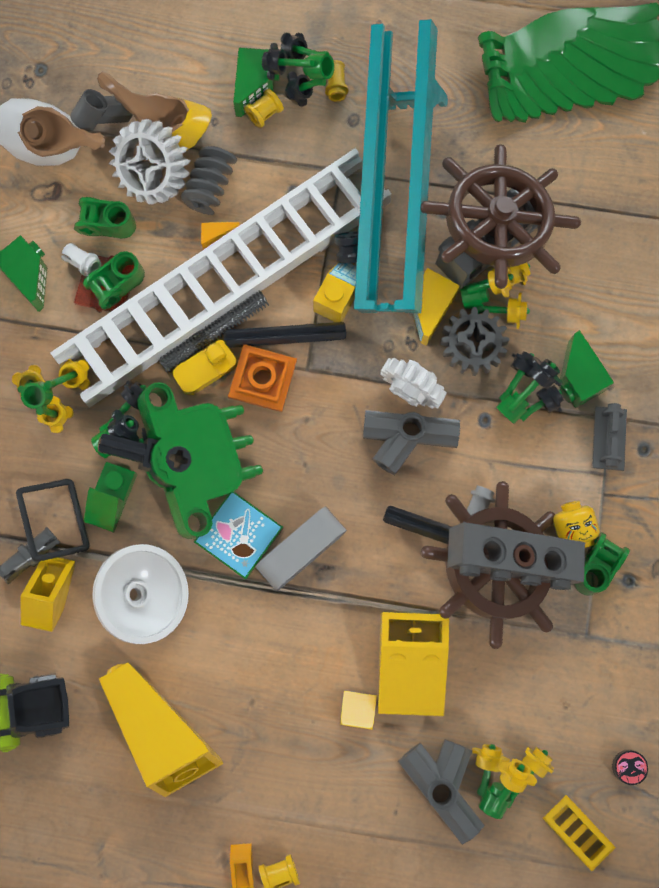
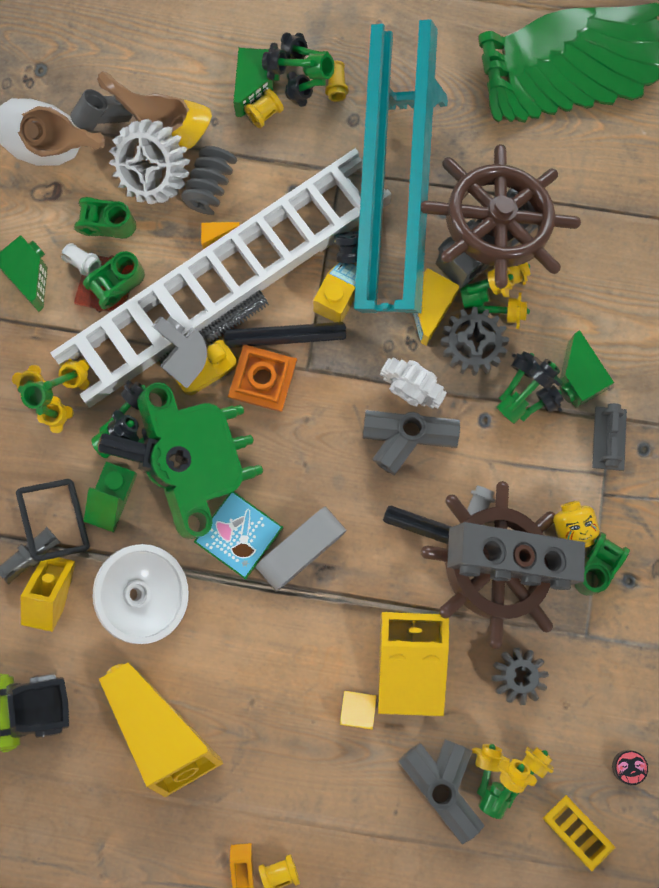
none -> light grey brick [152,316,207,388]
none -> dark grey gear [491,648,549,705]

